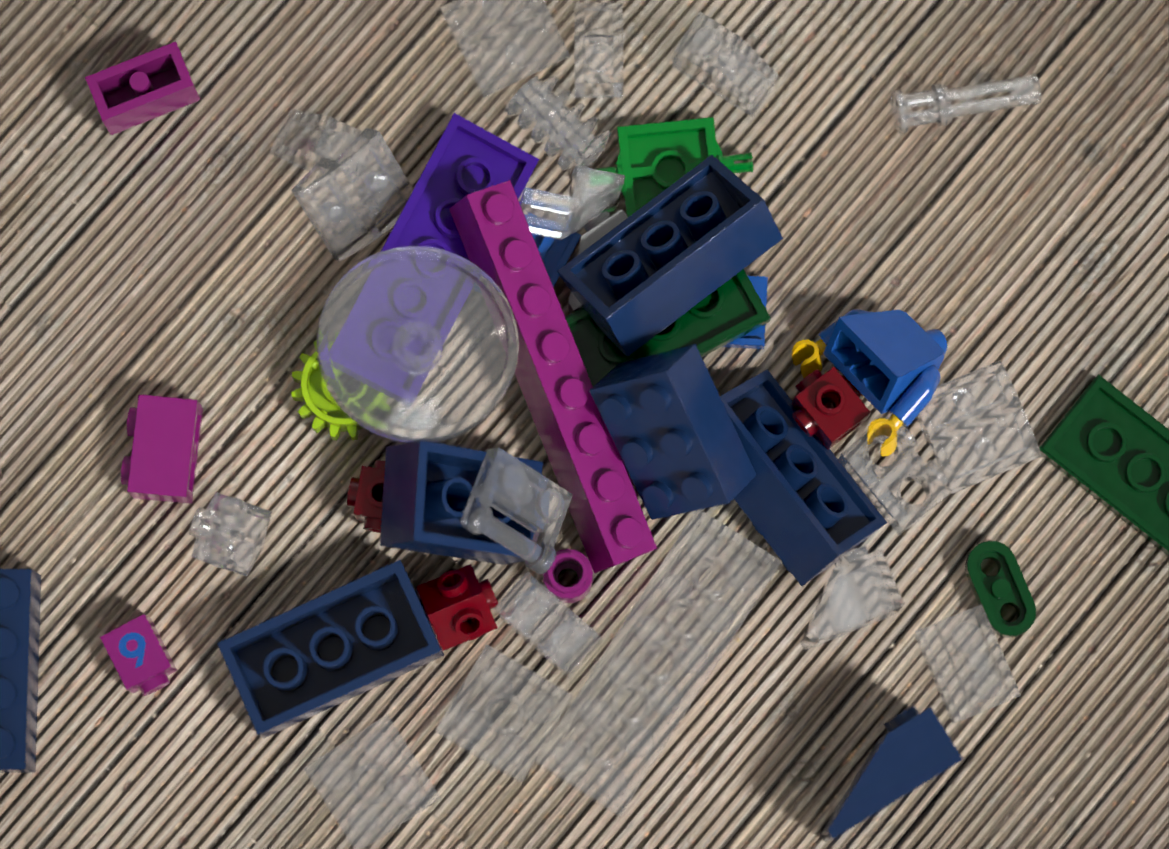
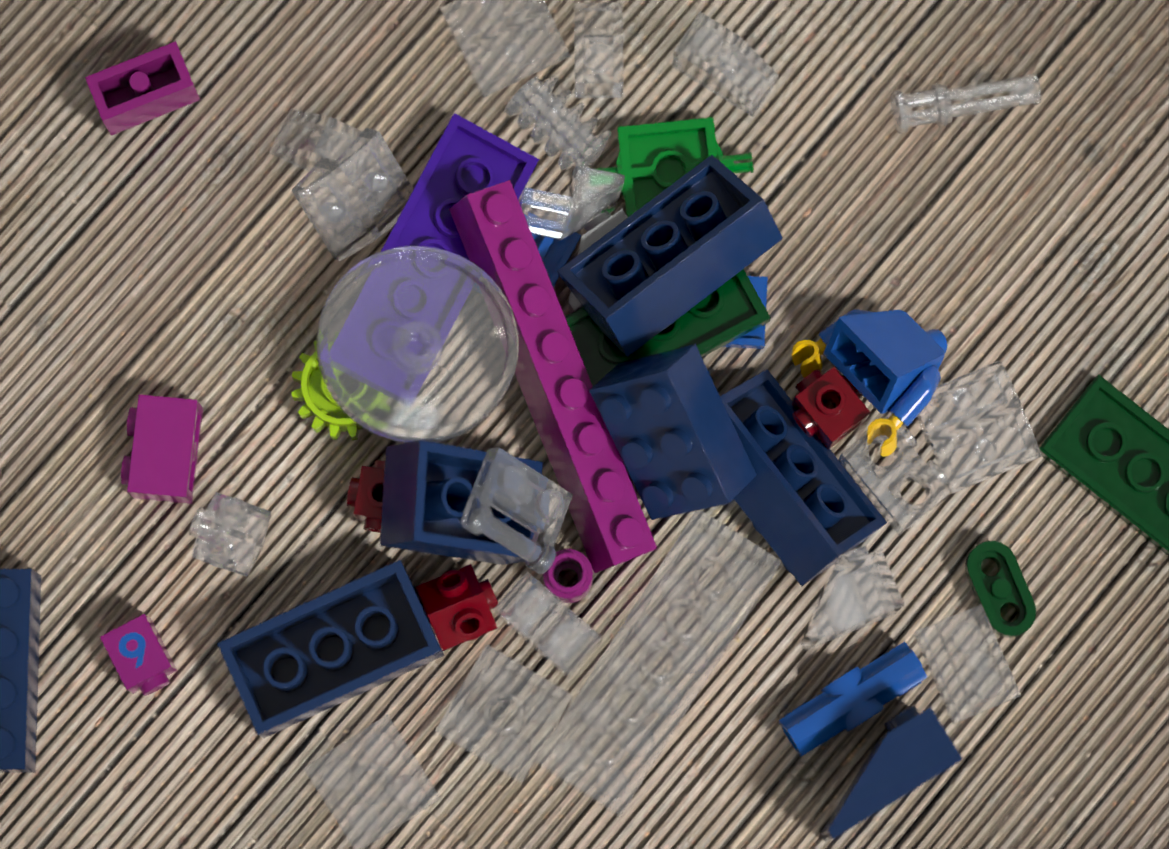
none -> blue piece [778,642,927,757]

